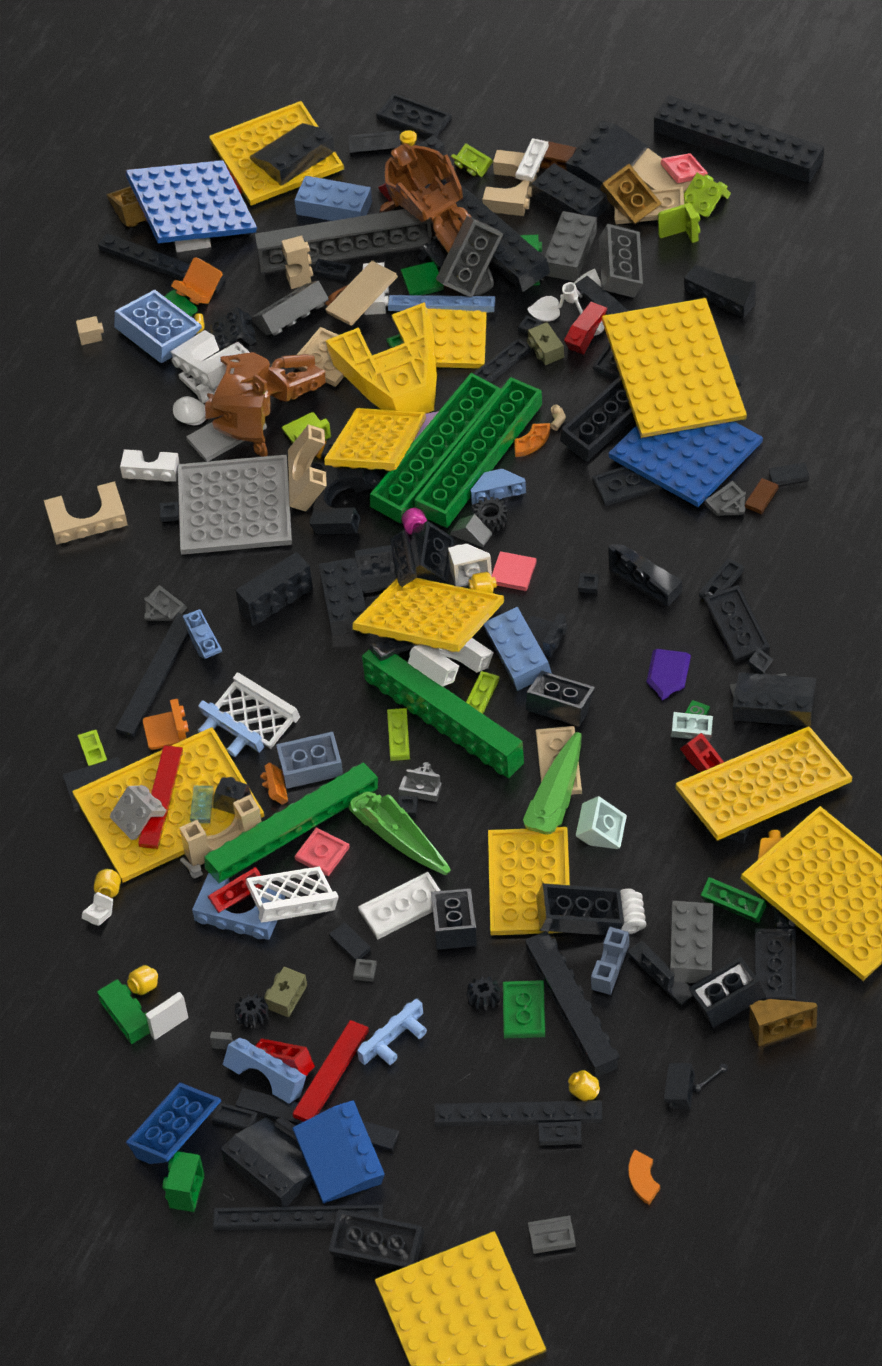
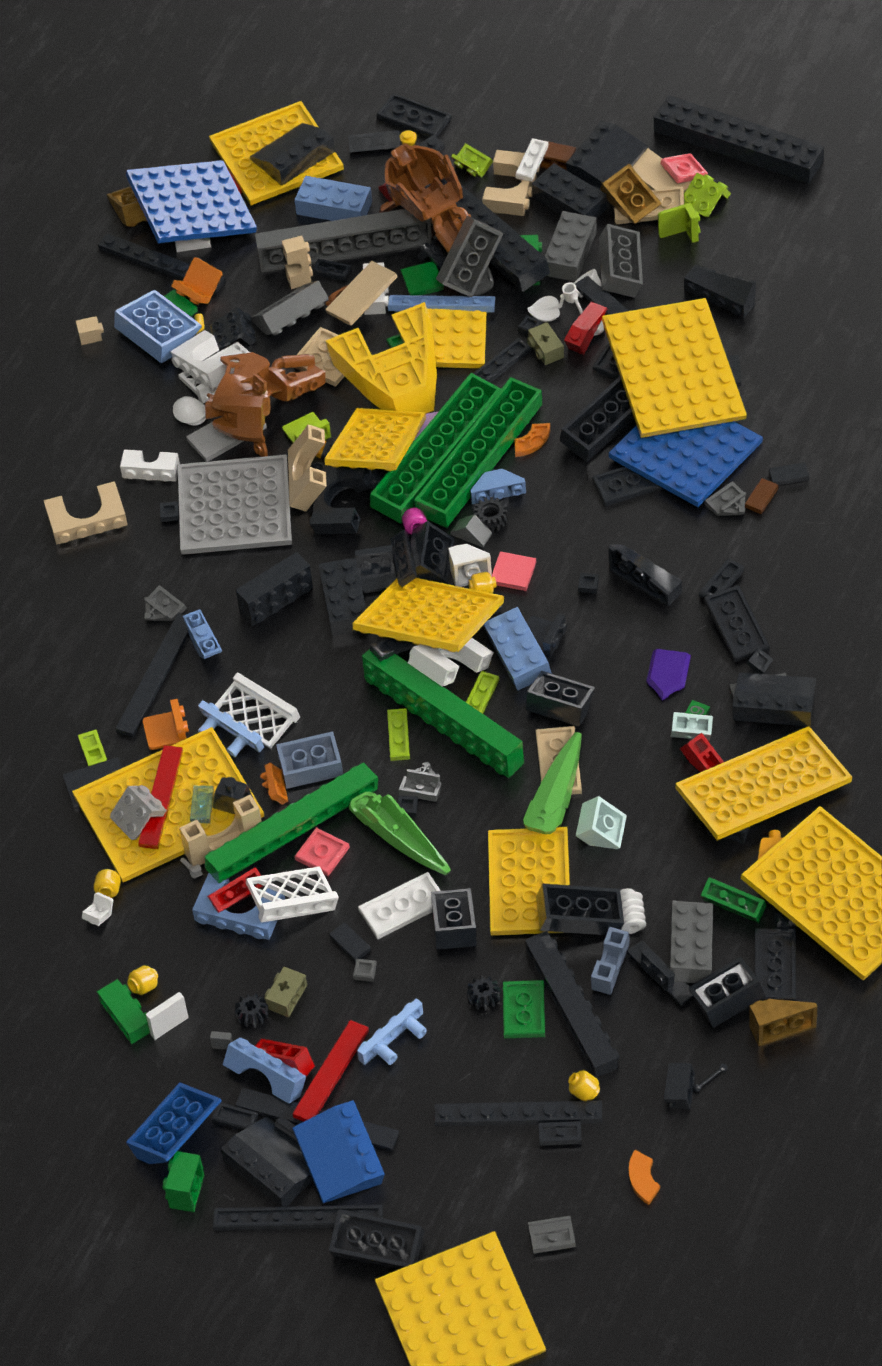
tan arm [550,404,566,431] -> none

